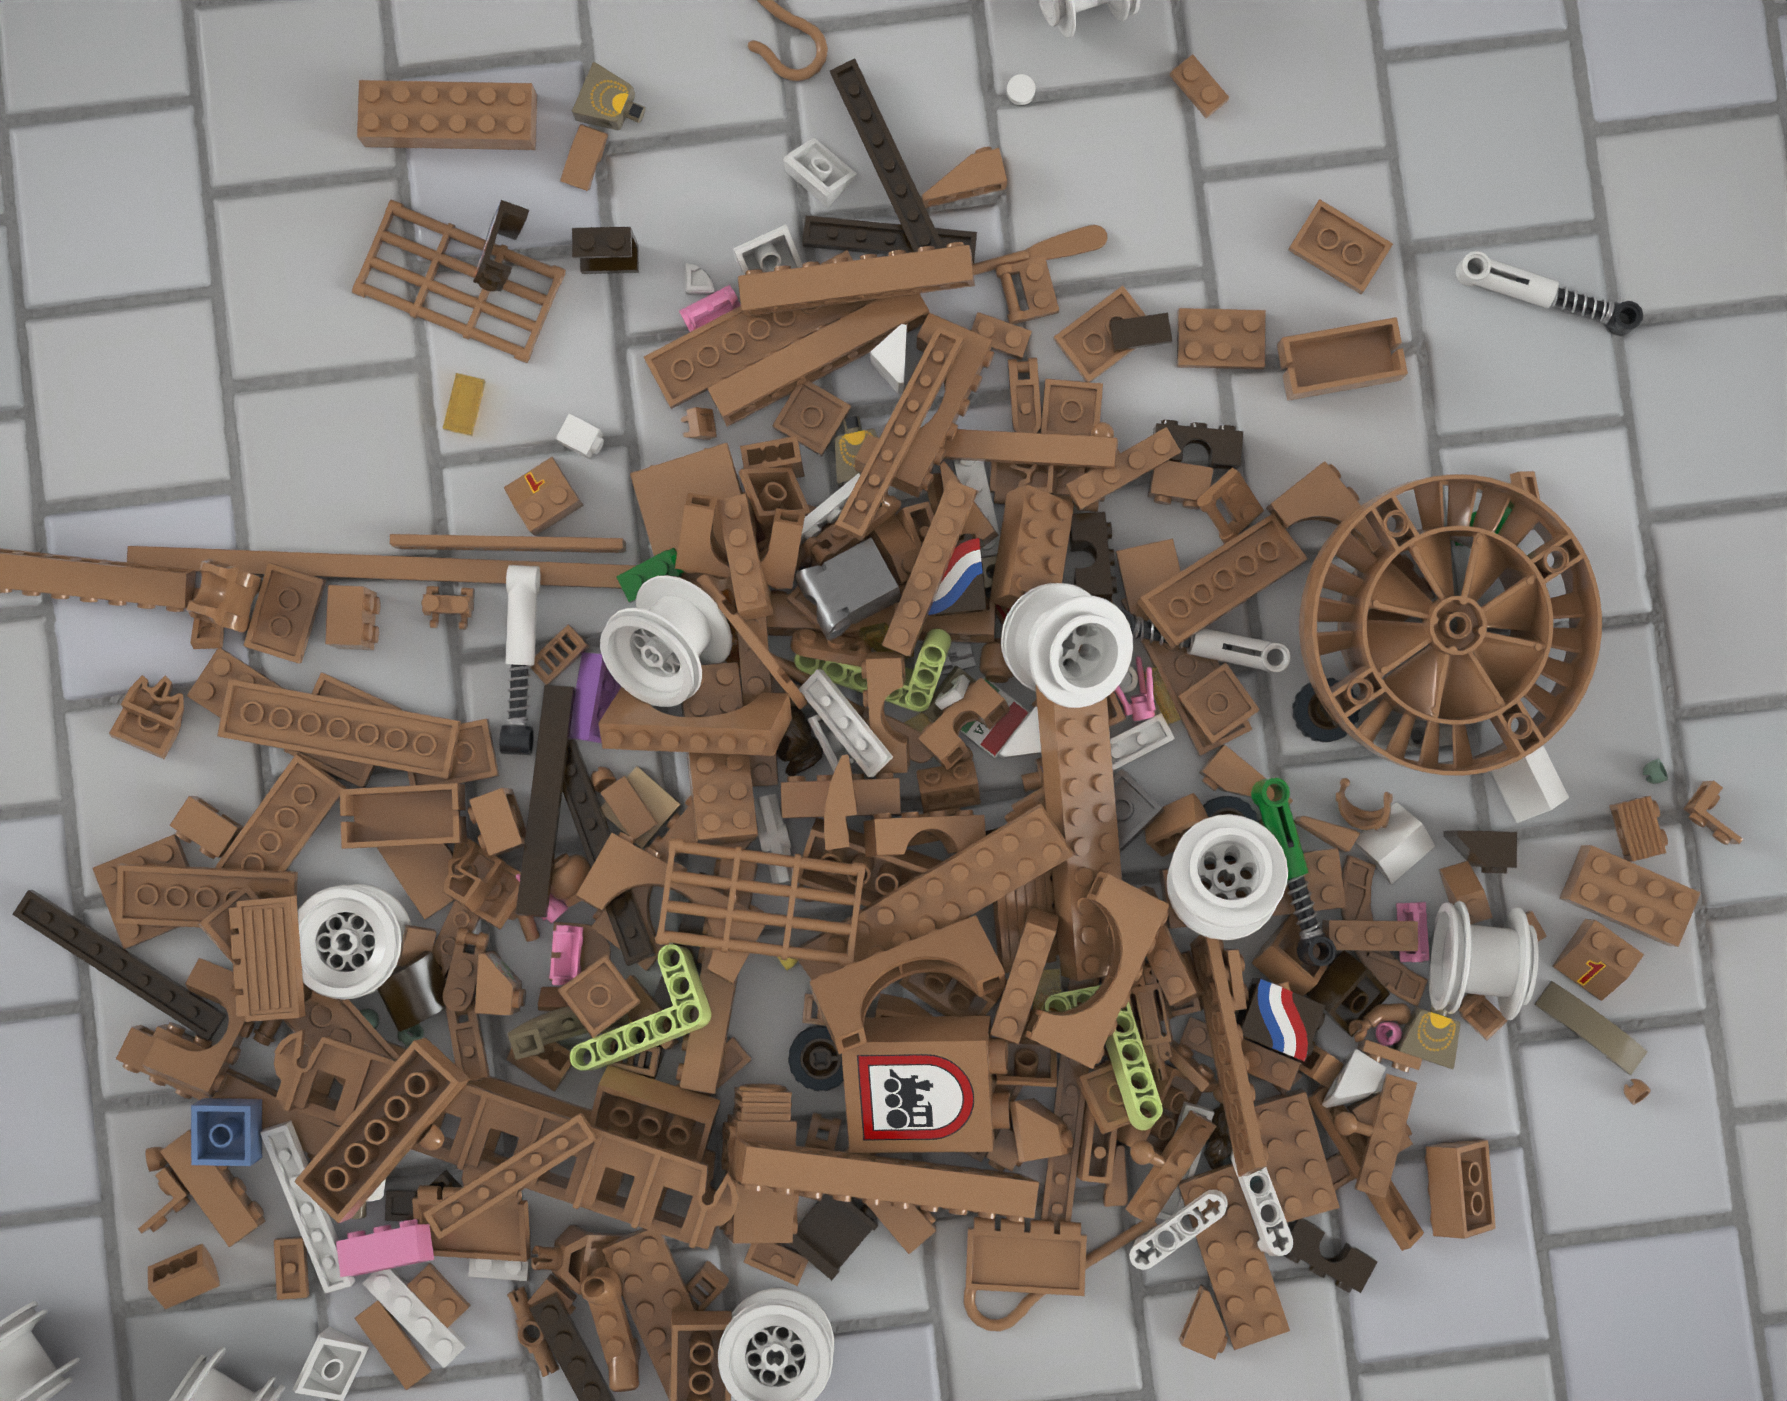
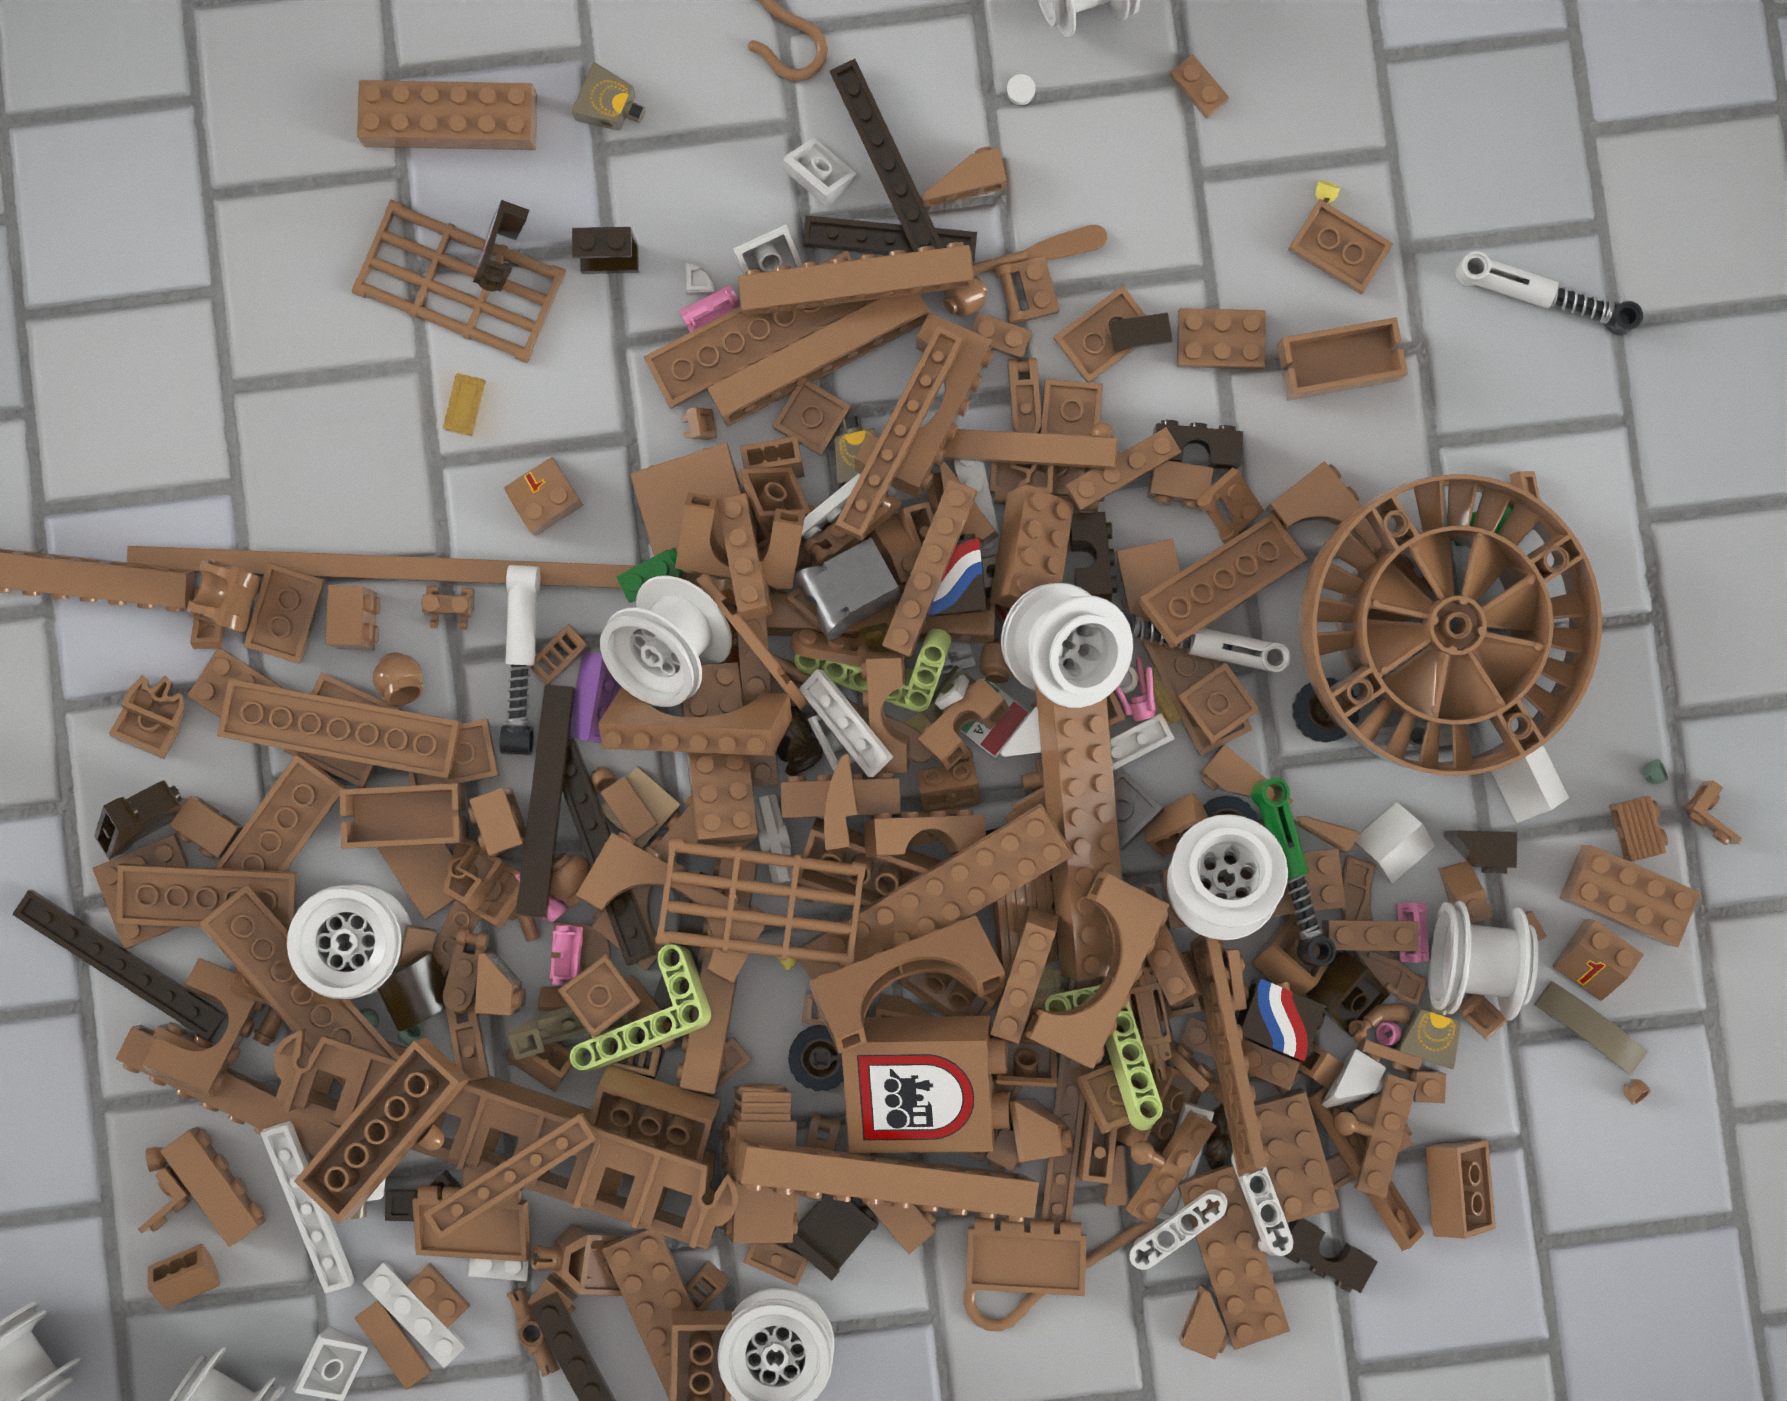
medium blue brick [191,1098,262,1166] -> none
medium nougat hinge [229,896,306,1022] -> none
medium nougat plate [274,1236,309,1300] -> none
bright pink brick [336,1219,434,1277] -> none
medium nougat tile [389,534,626,553] -> none
white brick [556,414,604,459] -> none
medium nougat slope [560,124,608,191] -> none
medium nougat plate [581,1267,641,1392] -> none
white slope [870,324,907,394] -> none
medium nougat helmet [1335,778,1393,831] -> none
none -> dark brown brick [94,780,182,860]
none -> medium nougat piece [373,652,423,706]
none -> medium nougat head [943,276,987,318]
none -> light yellow hinge [1315,180,1340,204]
none -> medium nougat brick [1408,1069,1446,1104]

